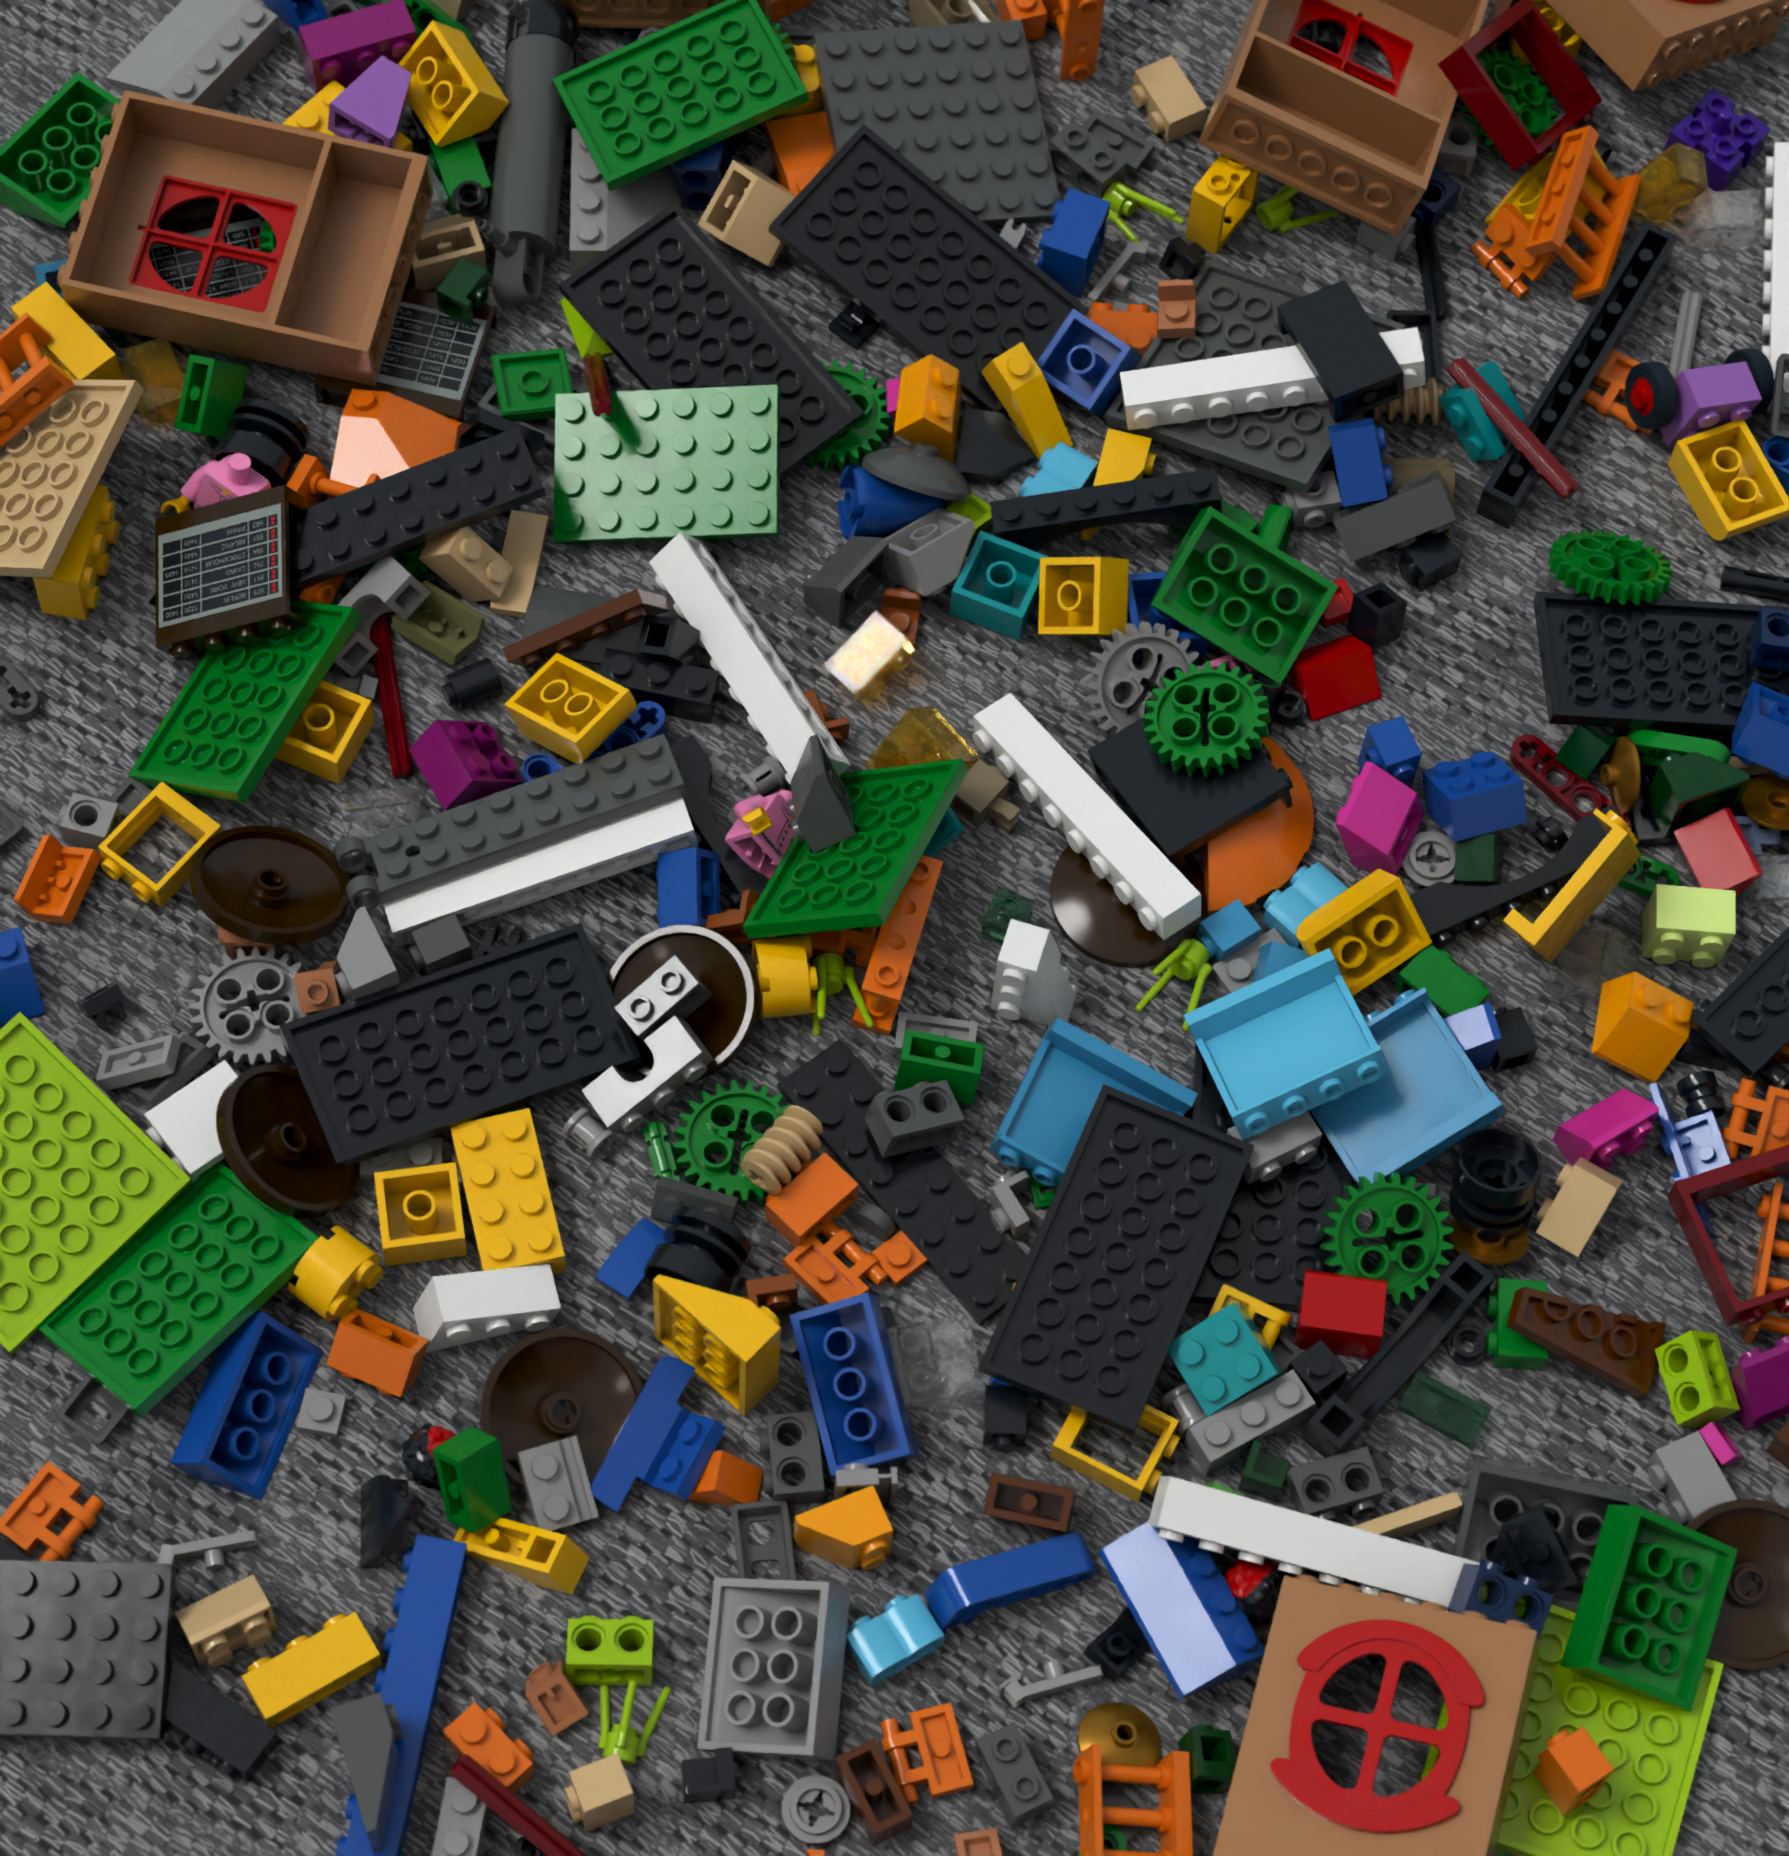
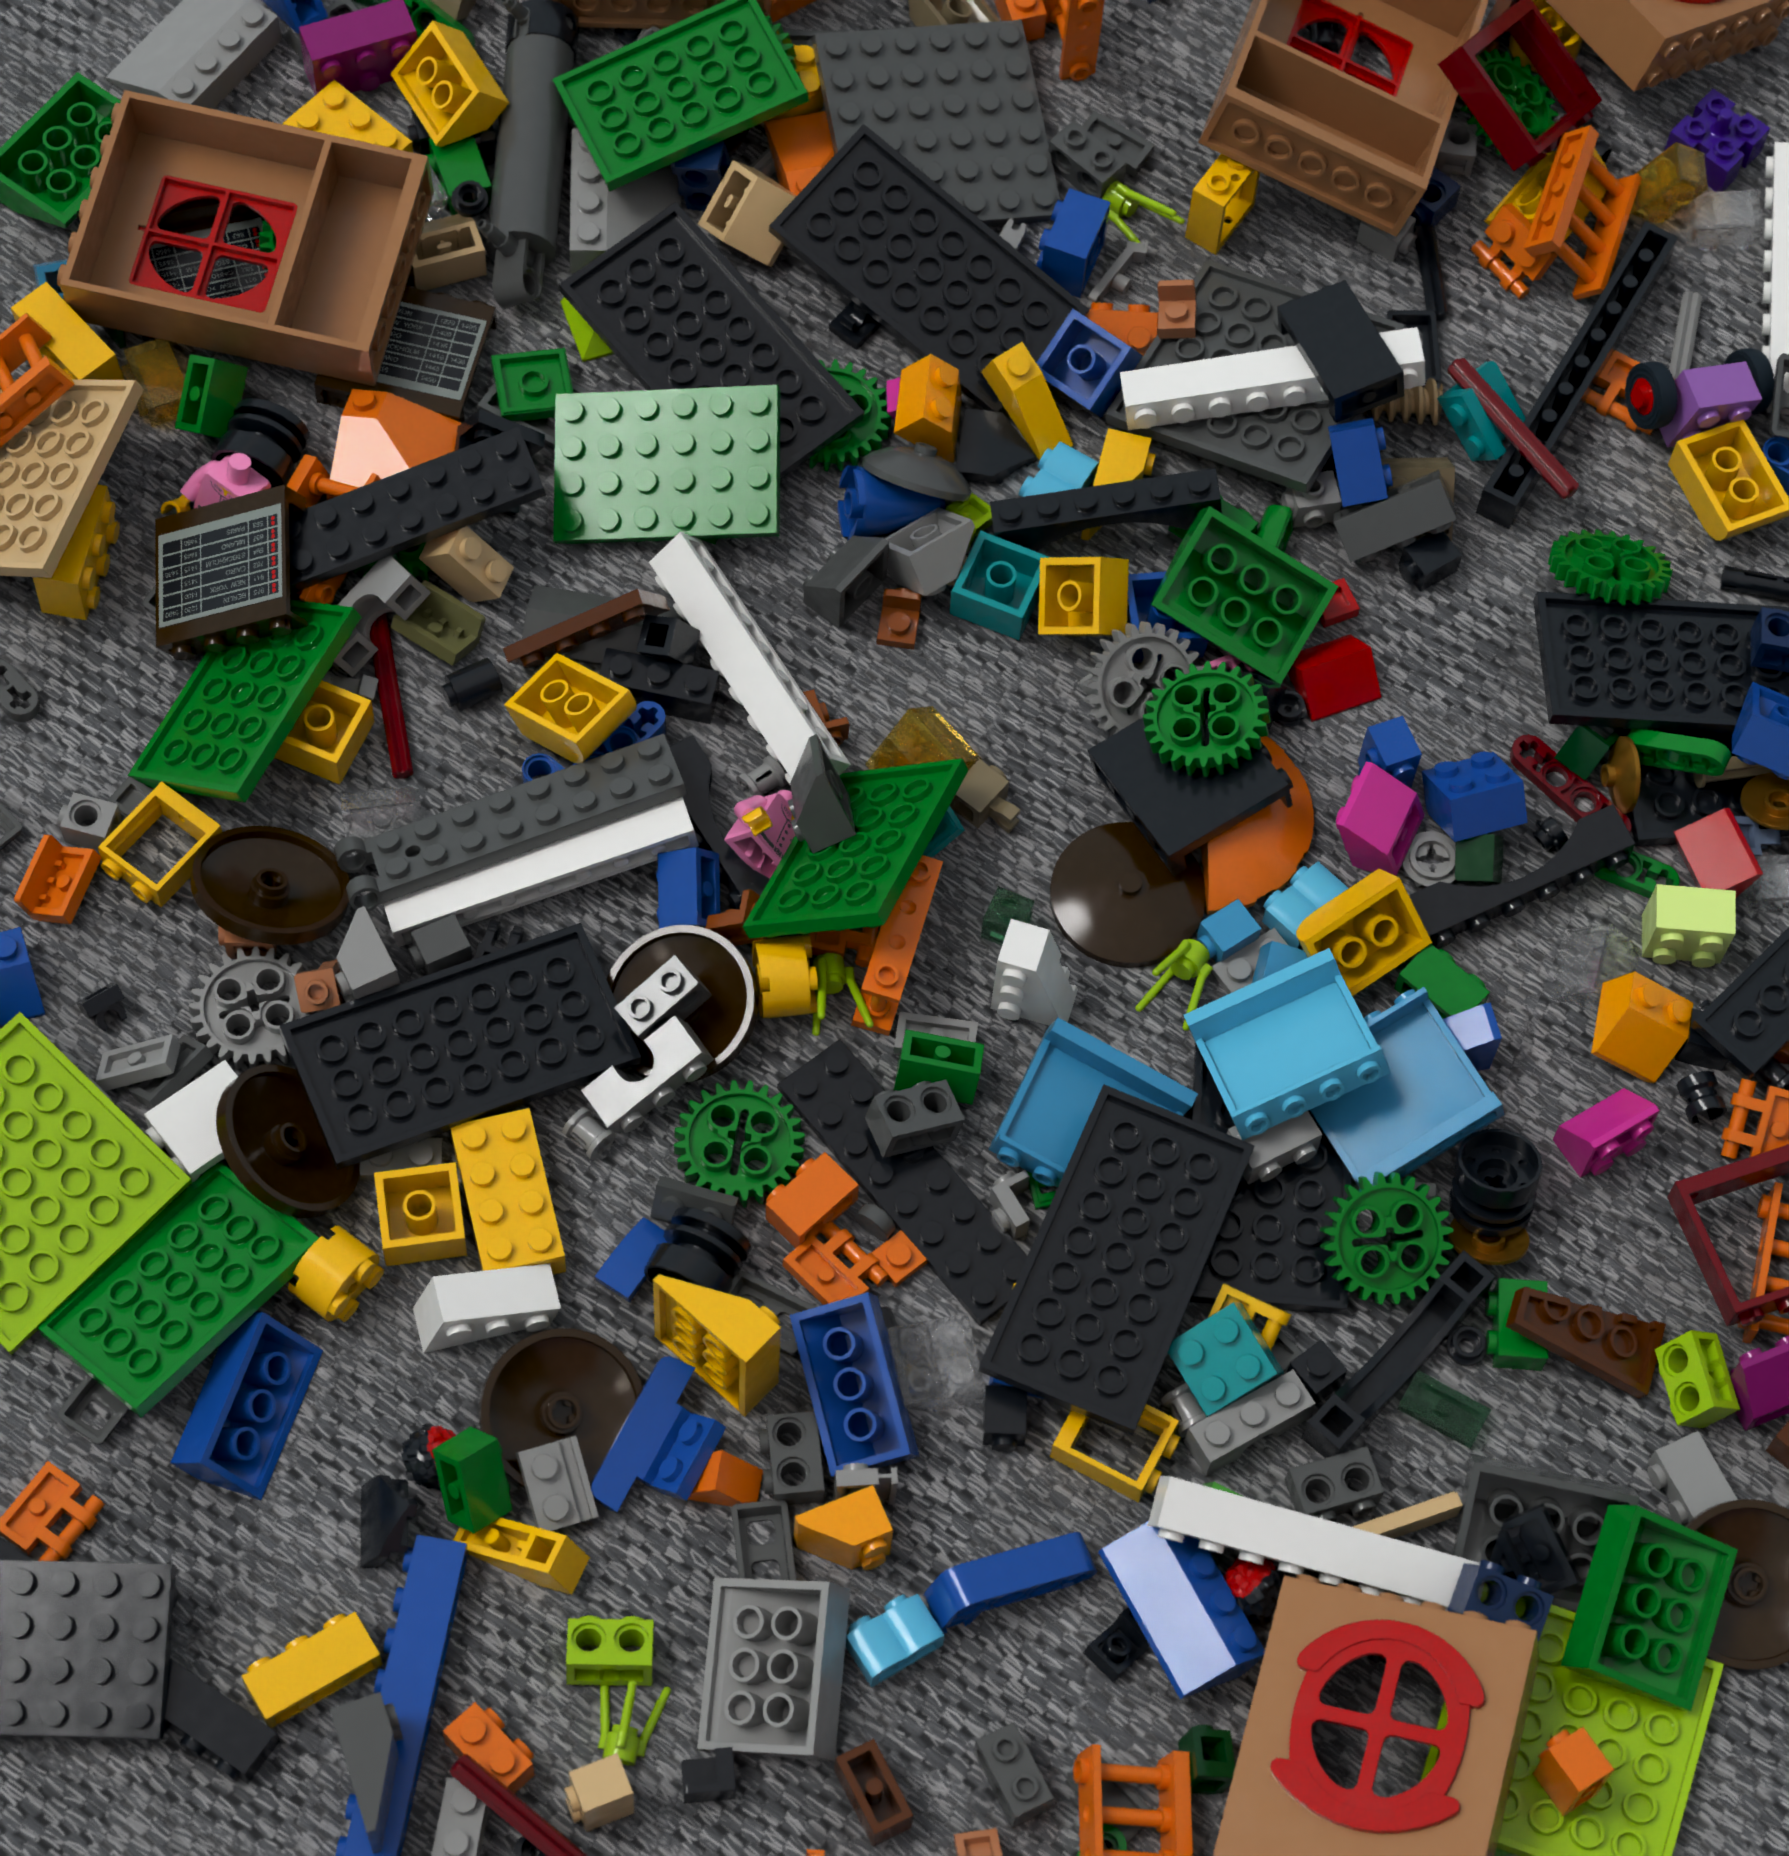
light grey piece [154,1530,258,1571] -> none
tan slope [175,1575,278,1667] -> none
light grey plate [296,1388,347,1438] -> none
orange brick [326,1308,429,1398] -> none
medium lavender slope [327,56,412,149] -> none
magenta slope [408,720,523,810] -> none
dark green brick [436,258,491,327] -> none
tan tile [490,510,549,618] -> none
nougat bracket [525,1660,589,1736] -> none
dark red axle [583,352,613,417] -> none
green axle [642,1121,682,1182] -> none
dark orange bracket [739,1273,798,1311] -> none
tan piece [740,1105,823,1195] -> none
light grey gear [781,1775,850,1845] -> none
clear yellow brick [823,610,915,704] -> none
orange plate [880,1702,974,1806] -> none
white brick [973,693,1201,940] -> none
reddish brown brick [983,1472,1078,1532] -> none
light grey piece [998,1660,1103,1709] -> none
pearl gold dish [1077,1702,1161,1783] -> none
tan brick [1130,55,1207,143] -> none
black tile [1158,236,1207,280] -> none
dark green panel [1238,1439,1290,1502] -> none
lime plant [1256,185,1339,234] -> none
red slope [1293,1269,1387,1359] -> none
black brick [1346,582,1407,650] -> none
black brick [1491,1007,1538,1073] -> none
yellow panel [1503,808,1642,963] -> none
tan brick [1535,1157,1623,1257] -> none
dark green slope [1645,752,1750,838] -> none
bracket [1647,1082,1733,1238] -> none
dark pink plate [1699,1421,1744,1467] -> none

